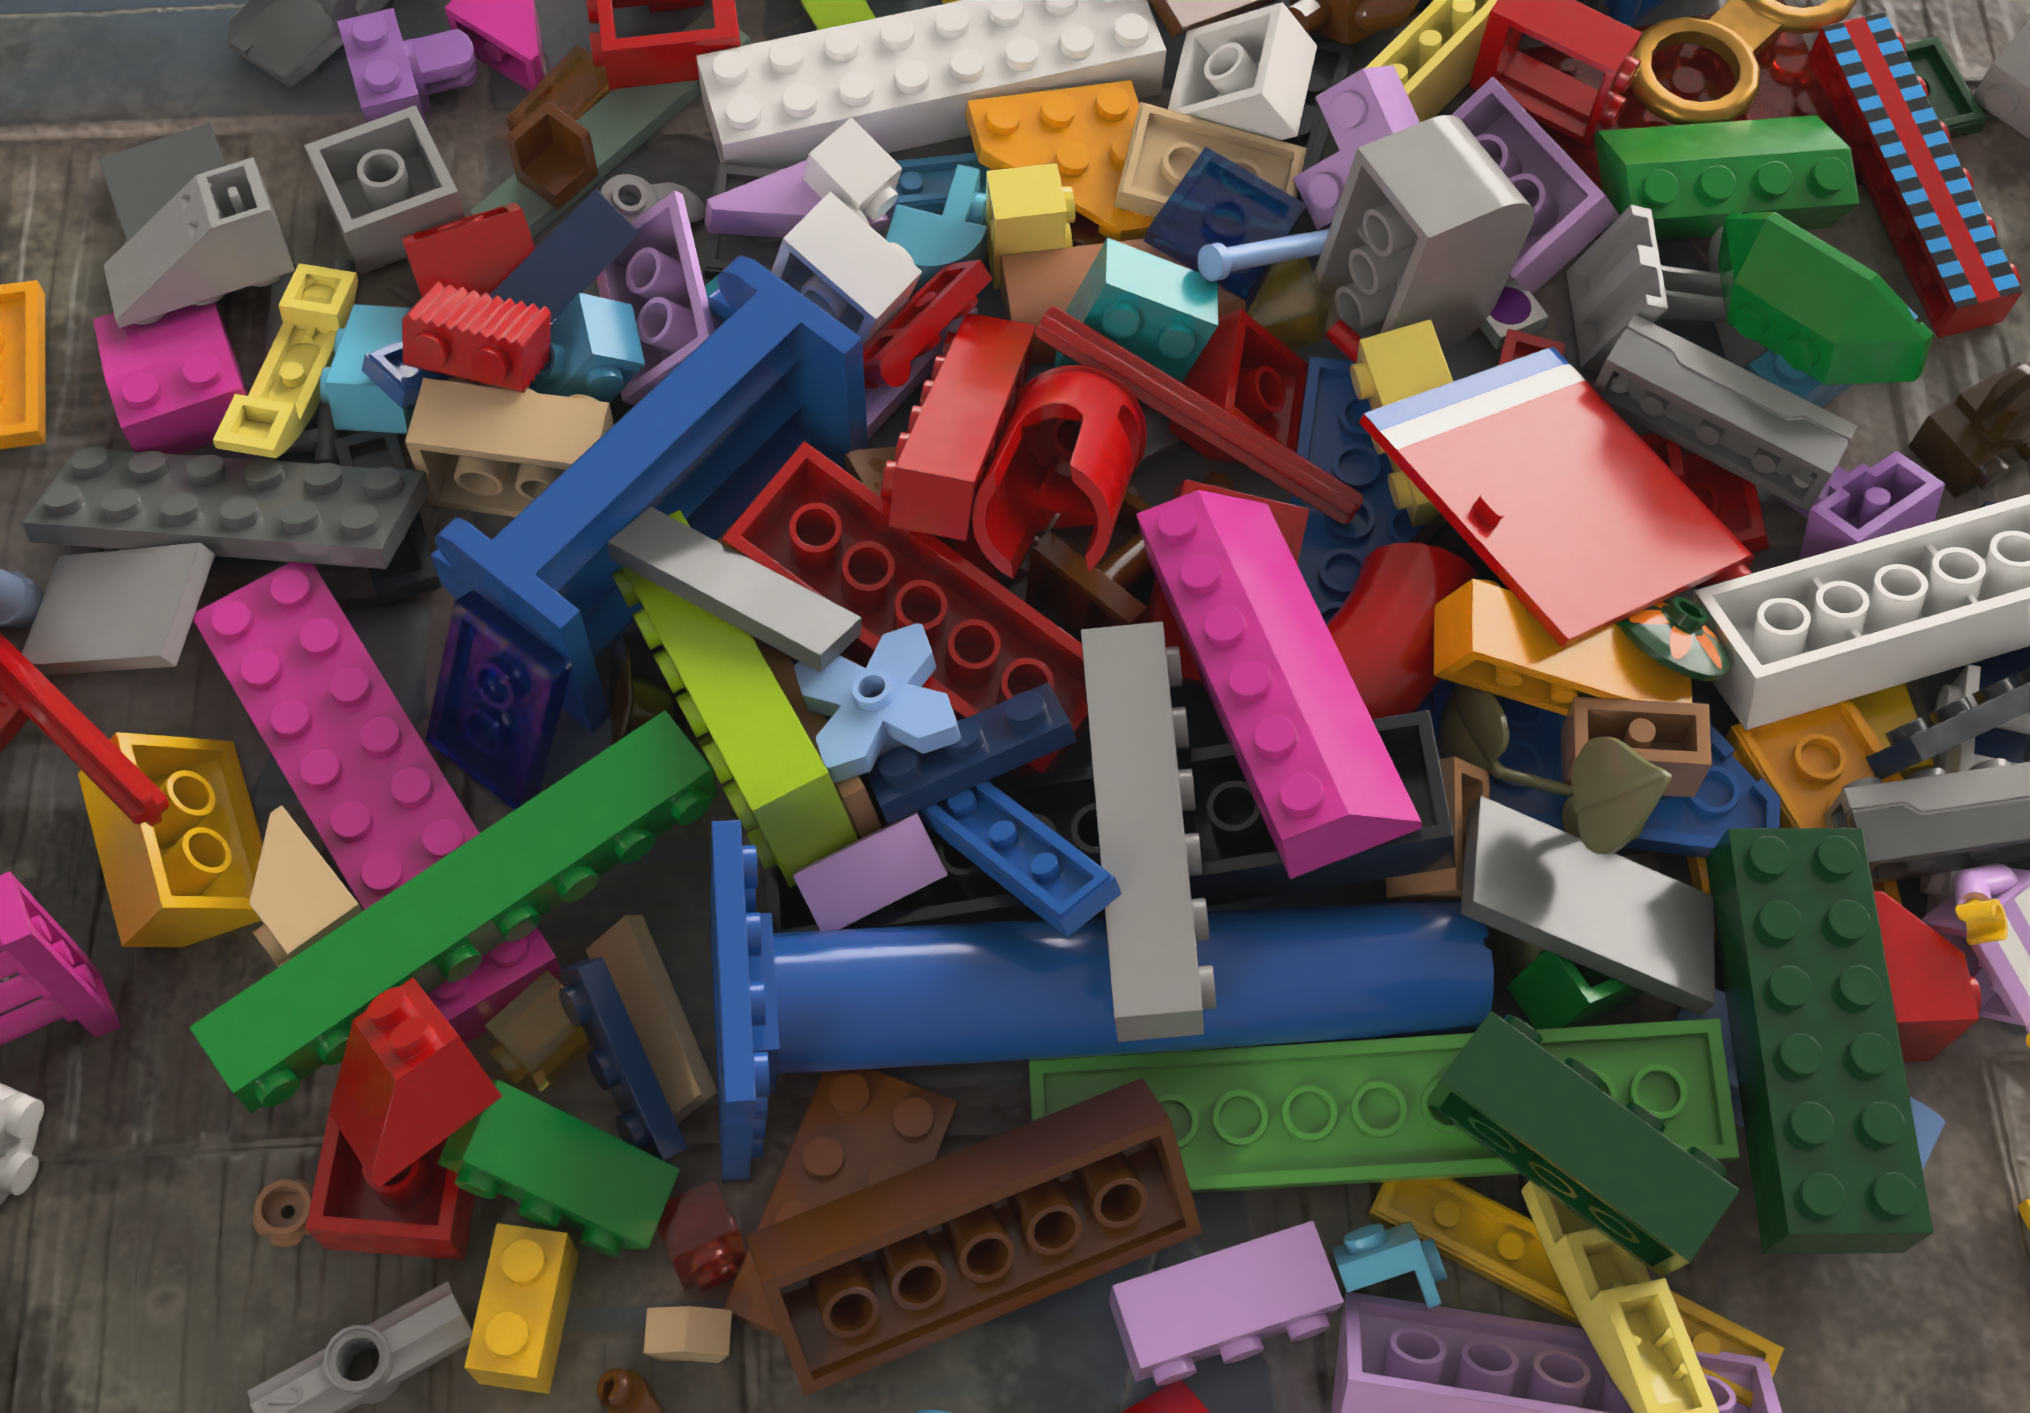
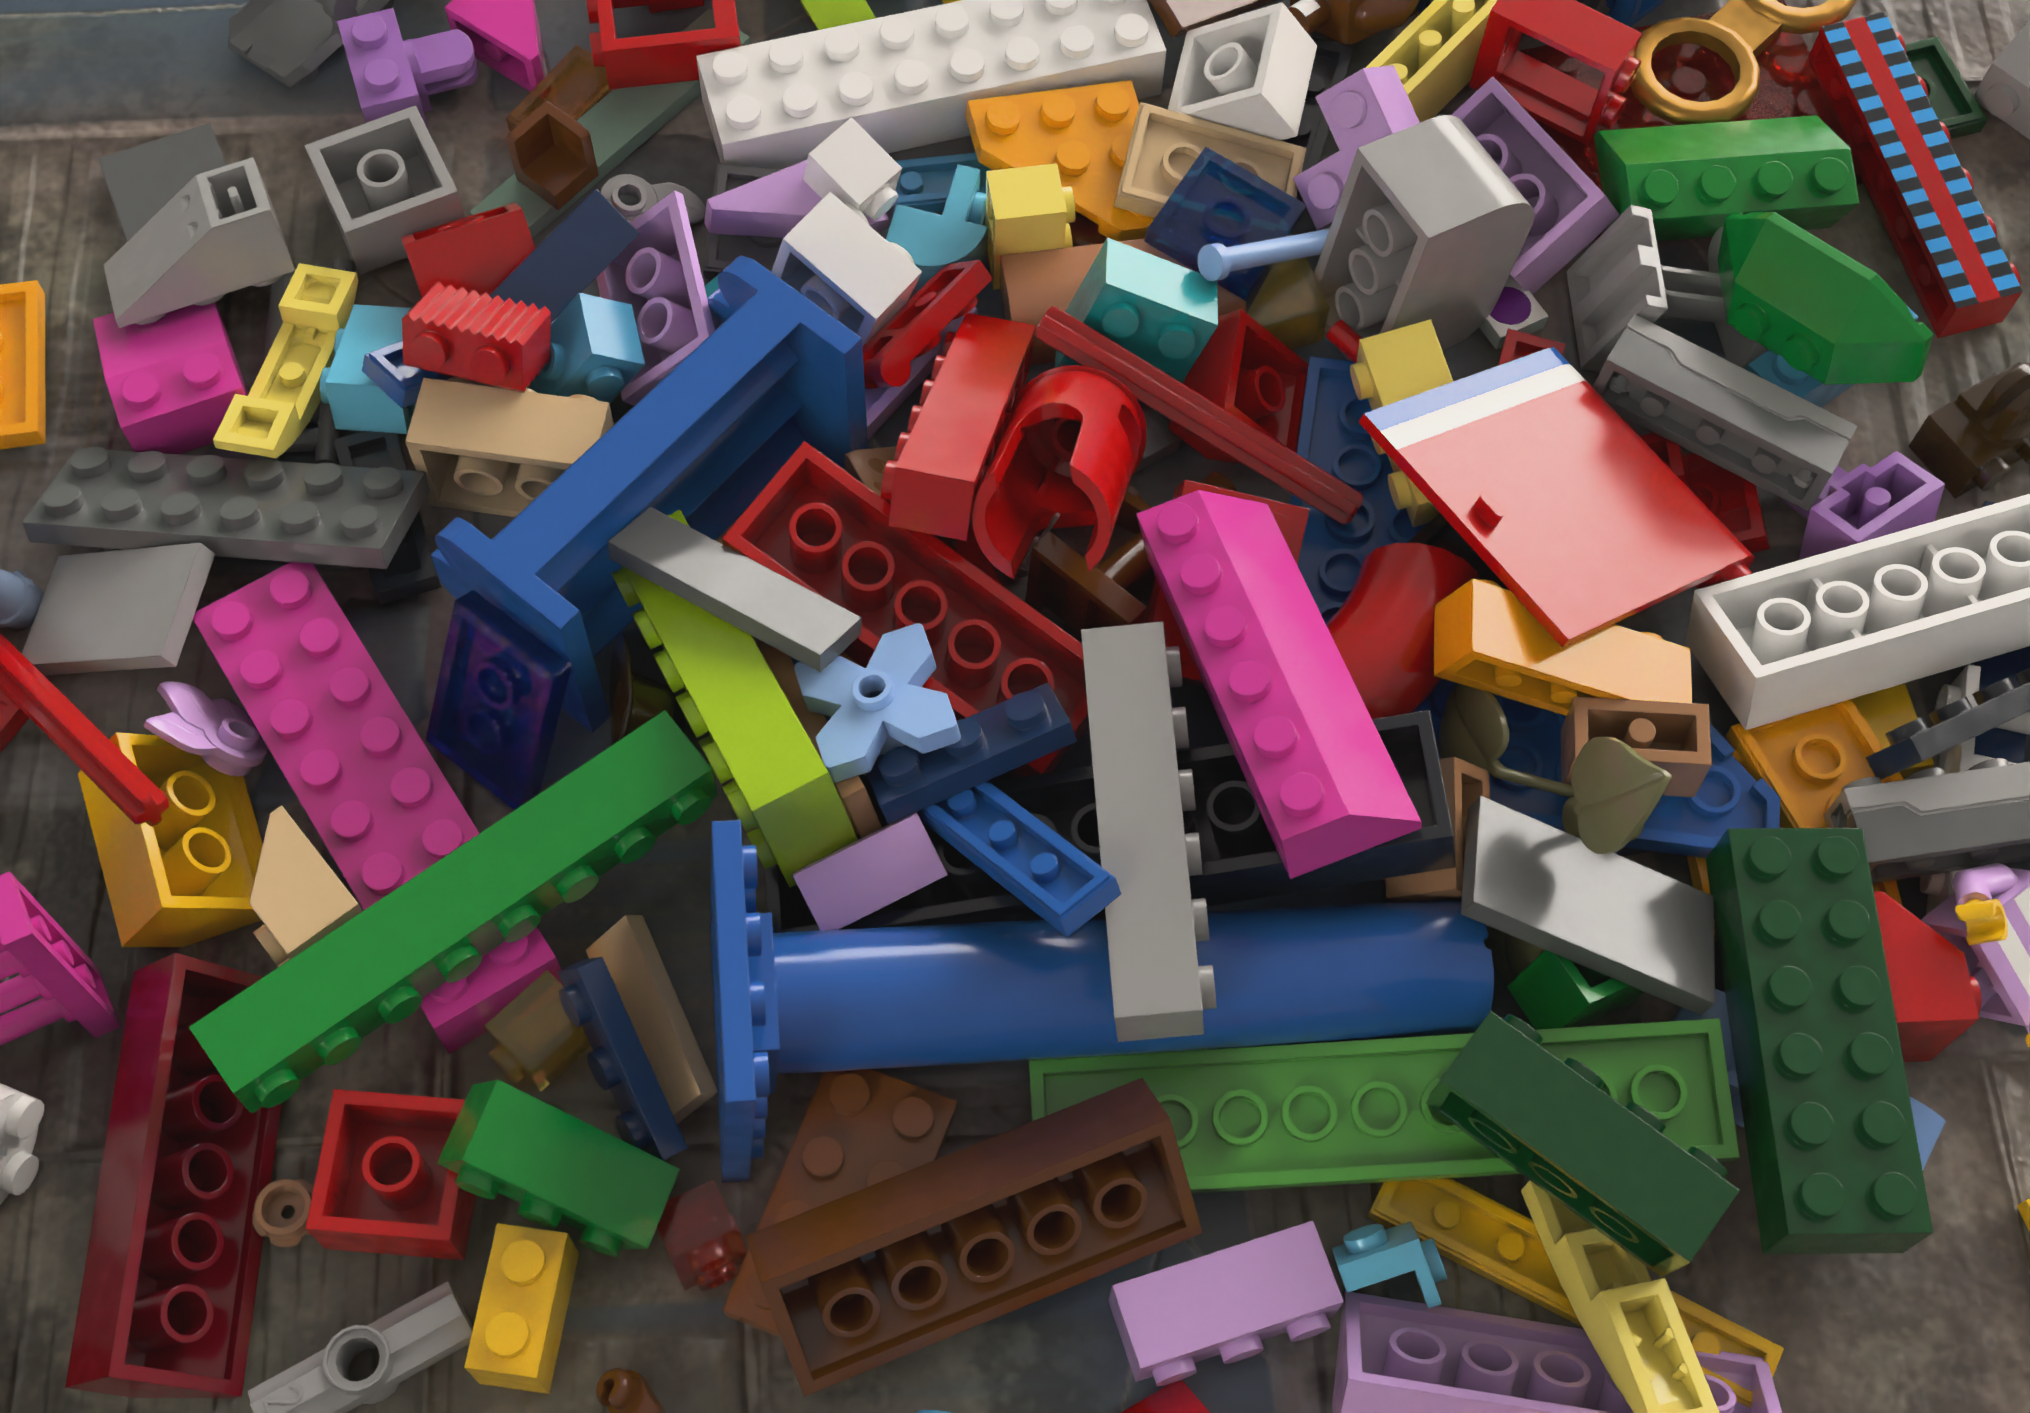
red slope [329,977,503,1188] -> none
tan piece [643,1306,732,1363] -> none
dark green dish [1617,597,1730,682] -> none
none -> dark red slope [65,953,281,1399]
none -> lavender plate [144,681,267,776]

